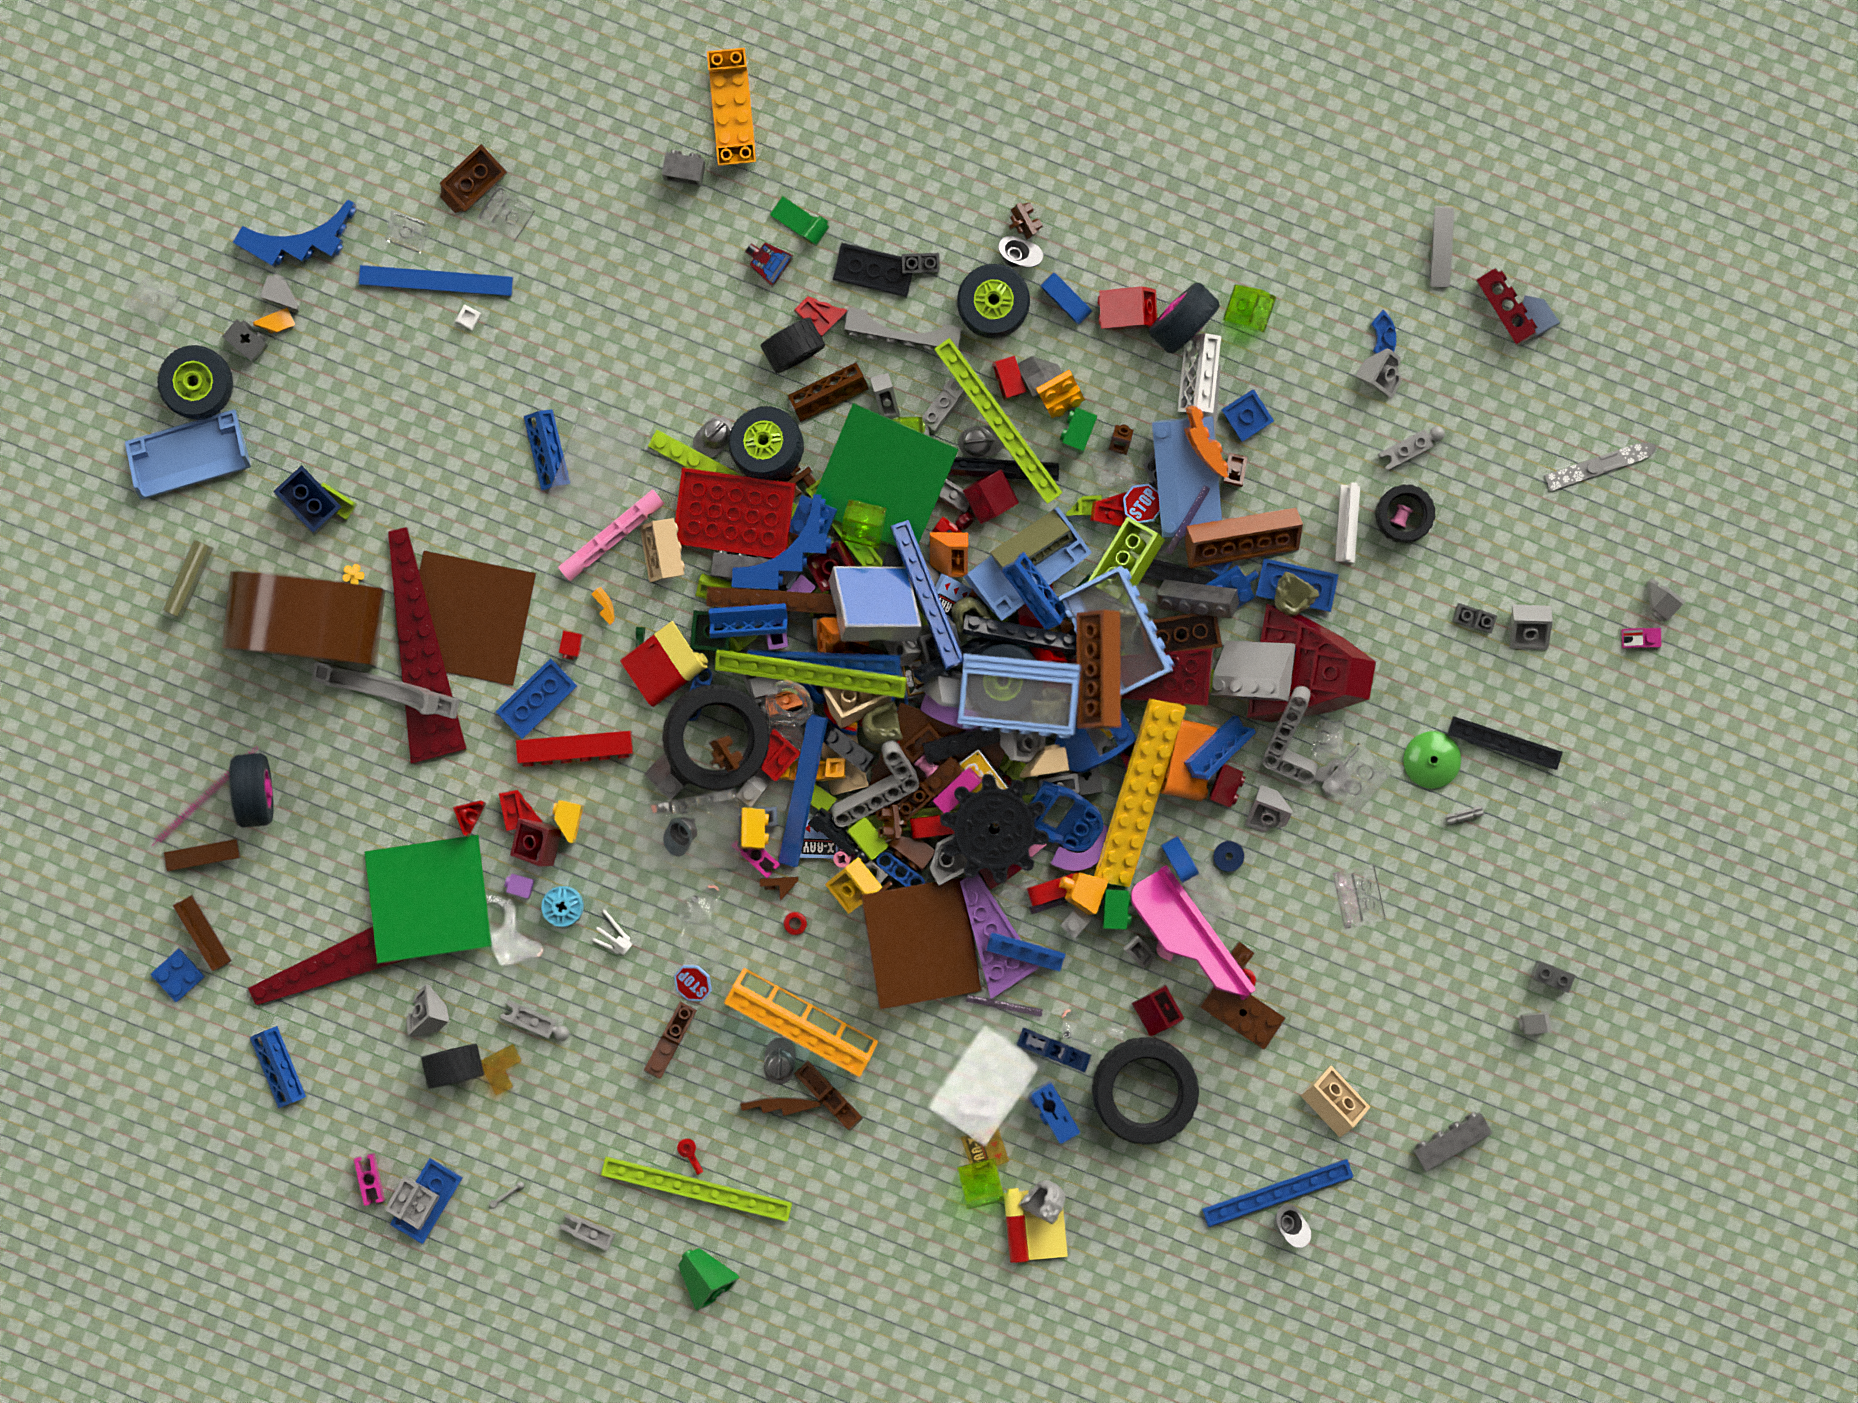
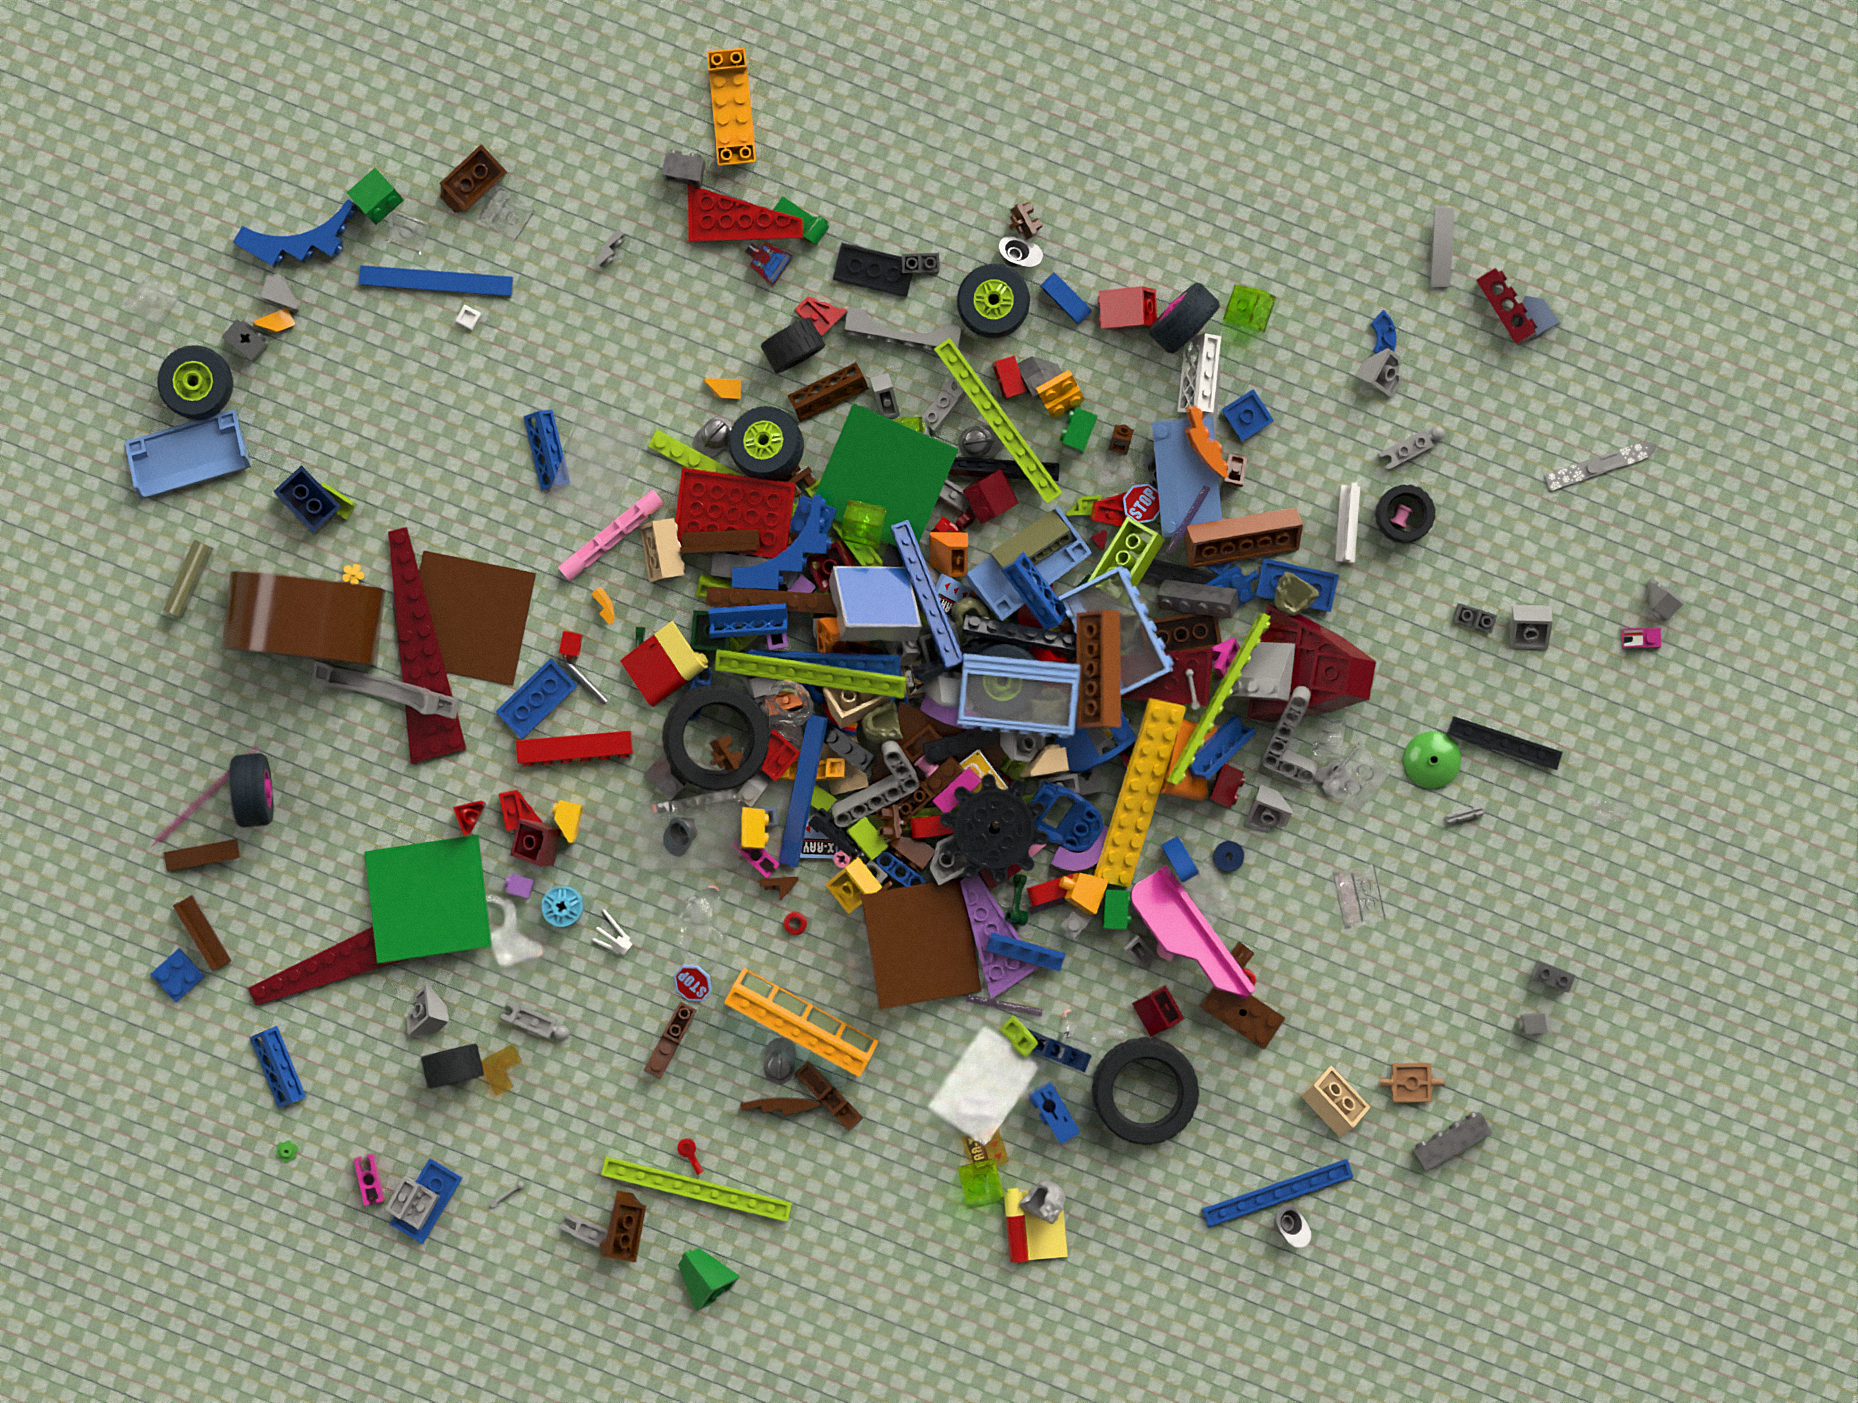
none -> bright green plant [276,1140,298,1163]
none -> green brick [346,168,404,225]
none -> flat silver bar [563,659,608,705]
none -> light grey slope [597,228,625,267]
none -> reddish brown slope [599,1190,646,1263]
none -> reddish brown fence [680,529,760,553]
none -> red wing [688,184,803,242]
none -> light orange slope [703,378,741,400]
none -> lime slope [1000,1015,1038,1058]
none -> dark green brick [1005,874,1028,926]
none -> dark red slope [1091,530,1108,550]
none -> lime plate [1166,613,1270,785]
none -> light grey hinge [1186,669,1200,709]
none -> dark pink slope [1212,638,1240,679]
none -> medium nougat plate [1379,1063,1445,1102]

